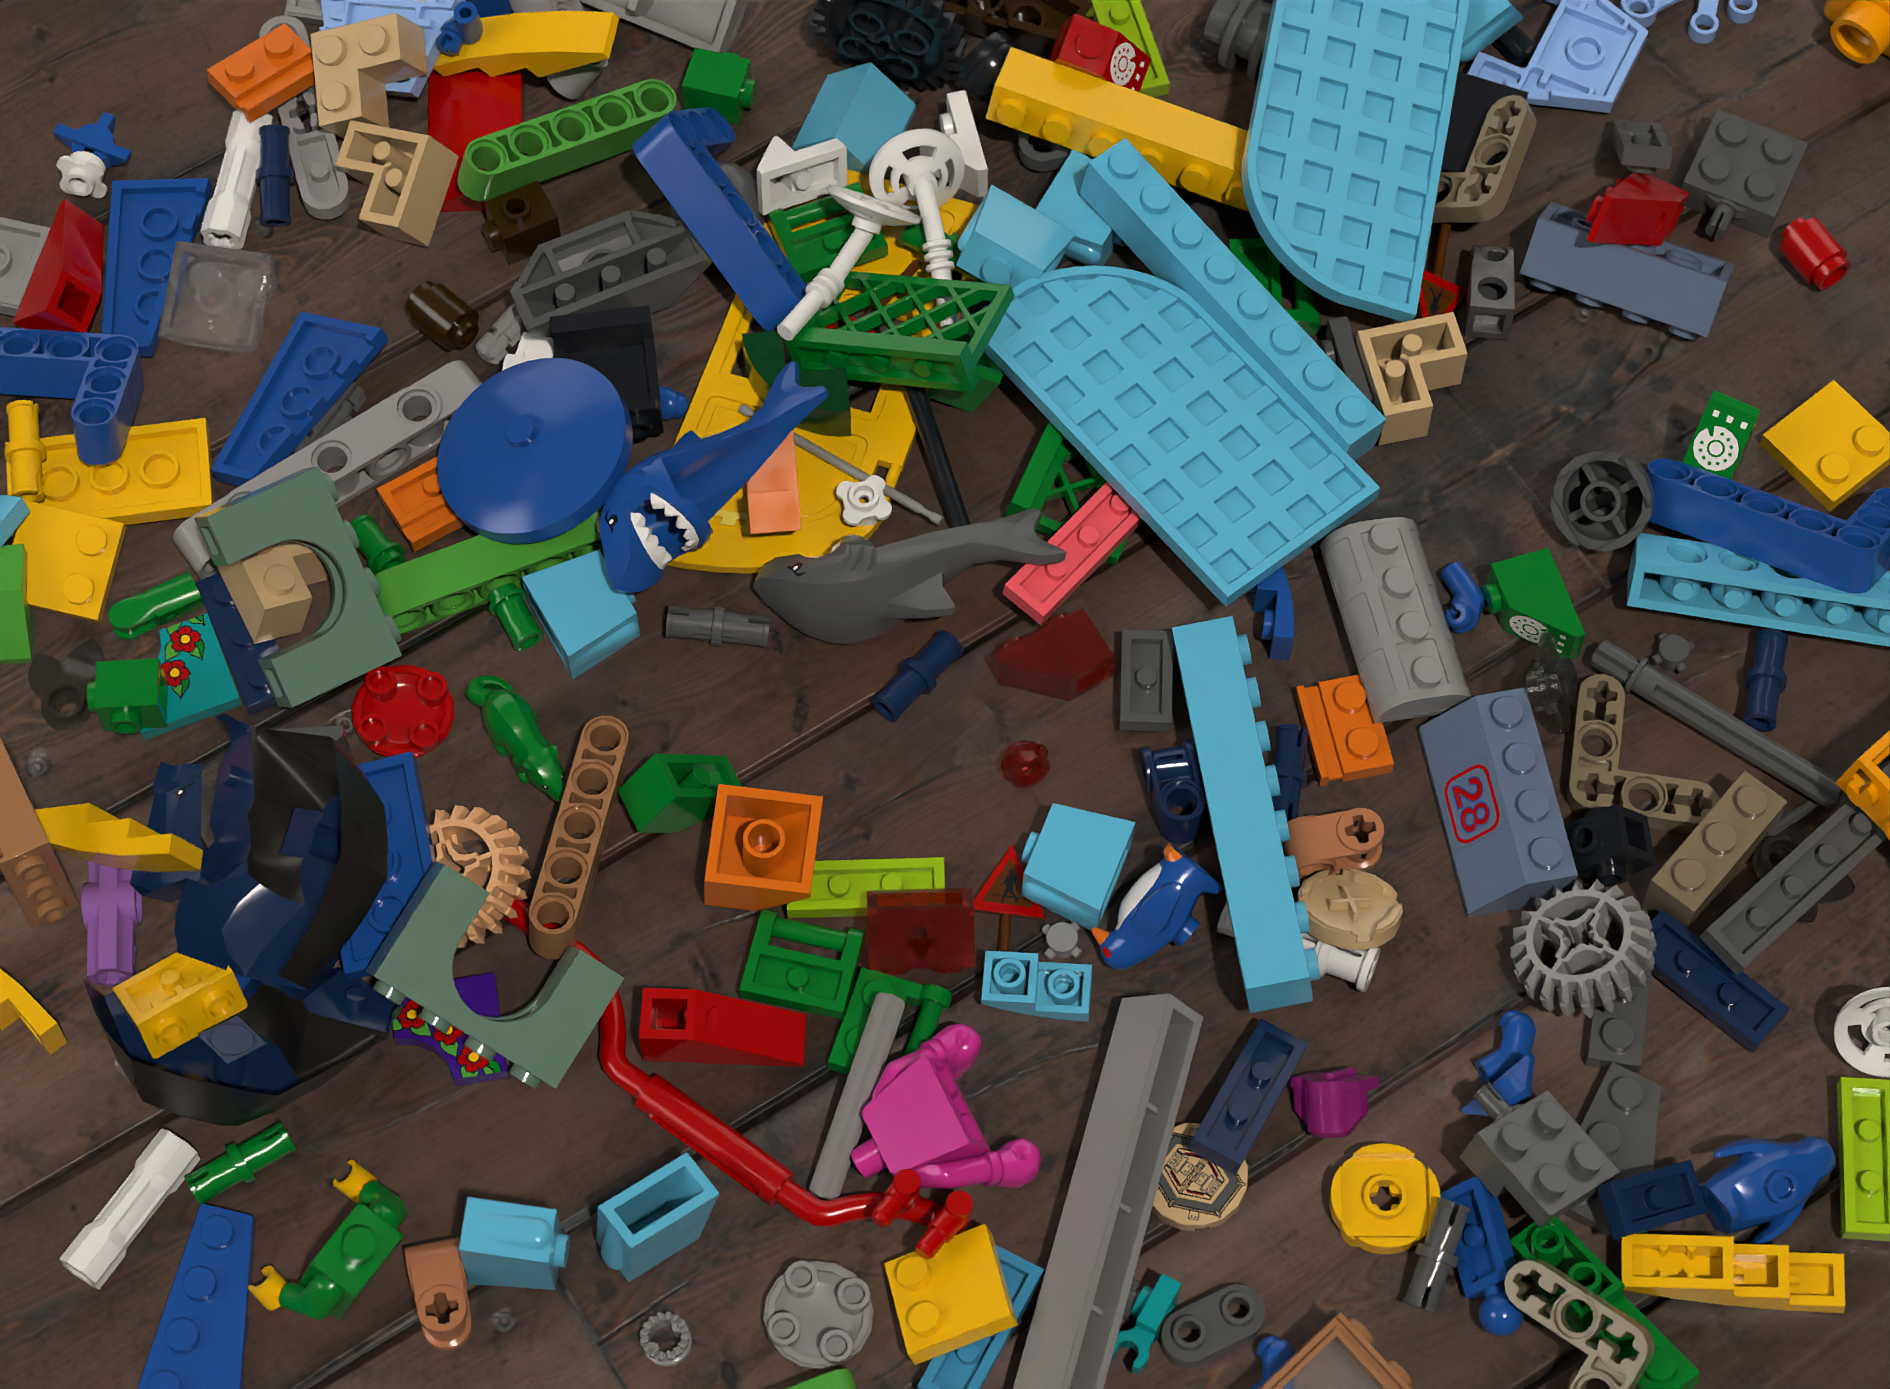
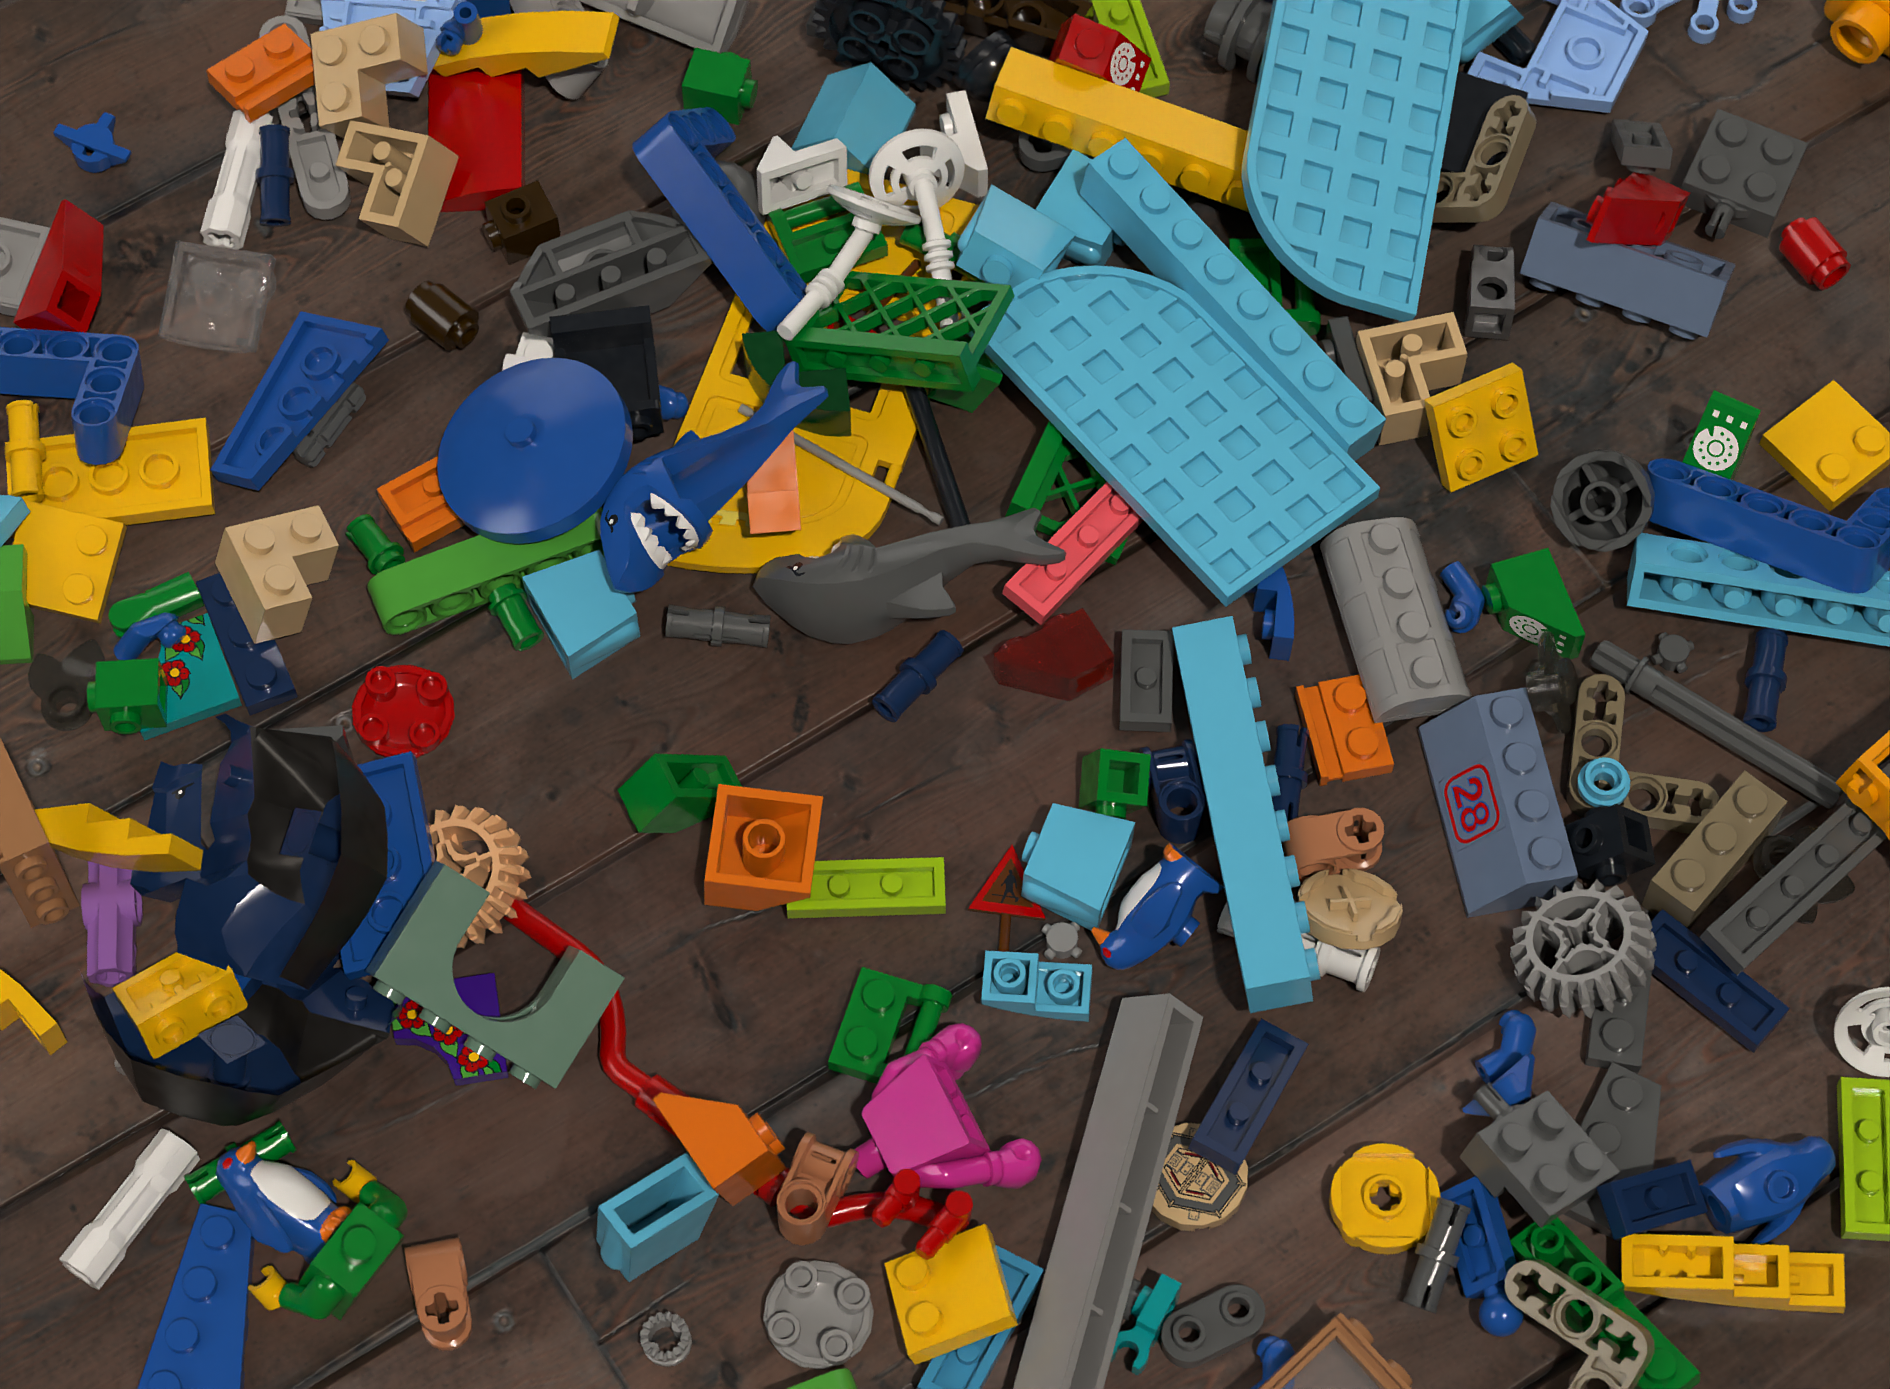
white plate [57,151,107,198] -> none
blue wing [101,178,212,357] -> none
light grey beam [173,360,482,579] -> none
sand green arch [194,467,402,708] -> none
bright green beam [457,79,677,201] -> none
medium azure torso [459,1197,570,1290] -> none
green animal [465,675,565,803] -> none
light grey axle [475,302,528,365] -> none
medium nougat beam [529,716,629,959] -> none
red slope [639,988,807,1067] -> none
green plate [739,908,866,1020] -> none
light grey axle [809,992,905,1200] -> none
white plate [836,475,892,526] -> none
clear red brick [867,888,975,975] -> none
clear red plate [1001,740,1050,788] -> none
magenta piece [1291,1067,1379,1138] -> none
piece [1418,222,1467,319] -> none
none -> blue arm [114,612,186,660]
none -> animal [216,1141,352,1264]
none -> orange slope [652,1093,787,1206]
none -> nougat piece [776,1132,859,1246]
none -> green brick [1079,748,1151,820]
none -> yellow plate [1424,362,1539,492]
none -> medium azure plate [1577,757,1630,808]

